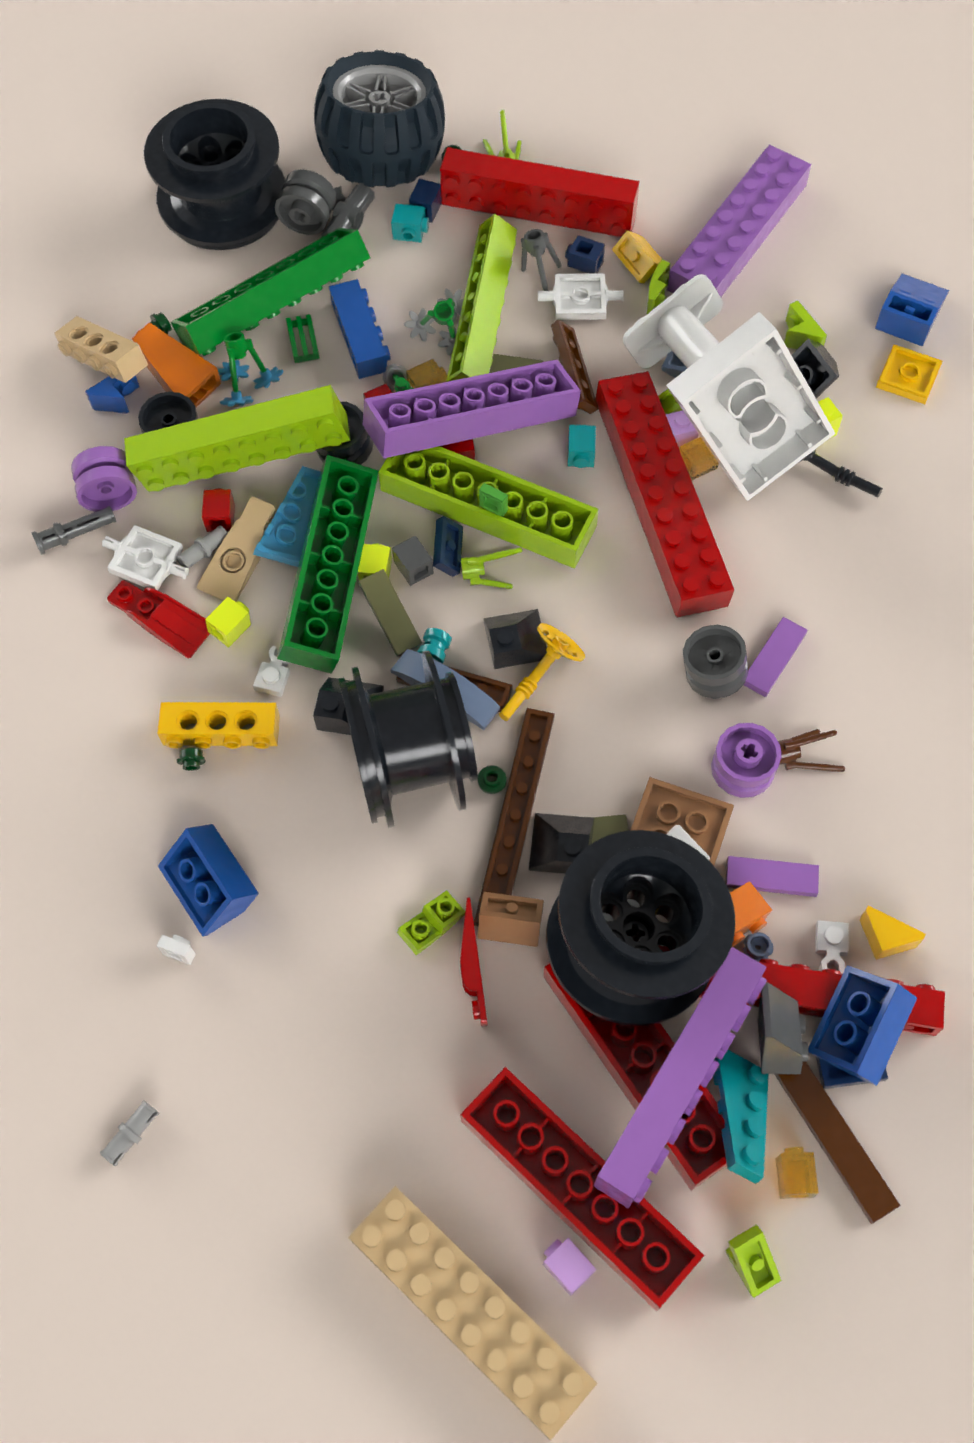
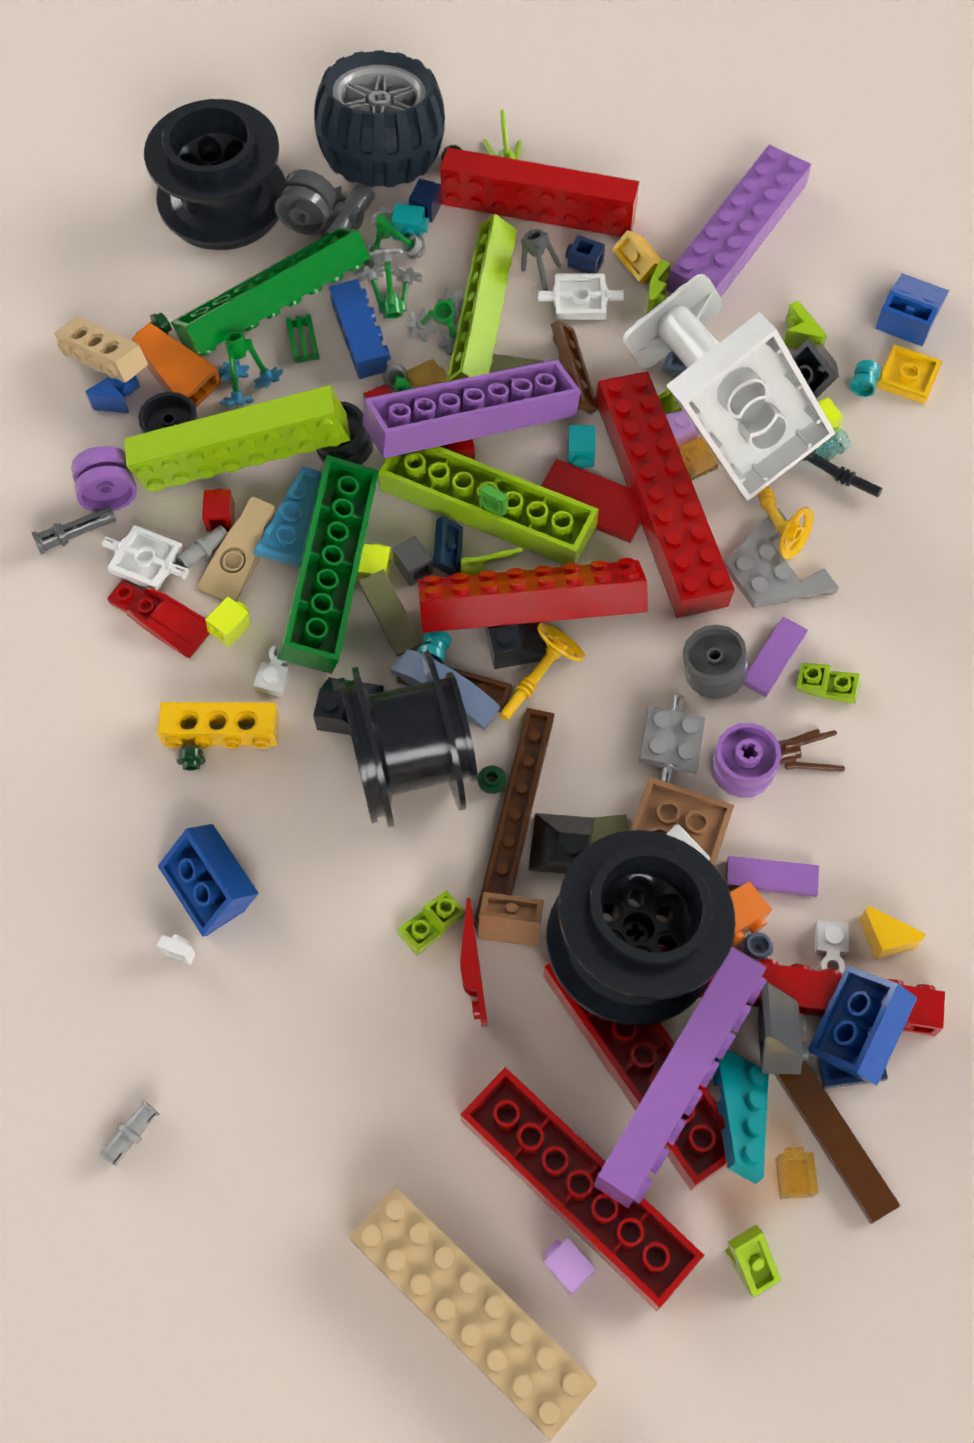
none -> plant [355,248,423,319]
none -> plant [365,207,426,266]
none -> red brick [418,558,648,633]
none -> red tile [541,459,642,544]
none -> light grey plate [639,694,705,784]
none -> light grey wing [724,508,839,608]
none -> yellow dish [758,485,814,560]
none -> lime slope [796,662,861,704]
none -> clear light blue wheel [815,427,850,461]
none -> teal wheel [849,360,881,397]

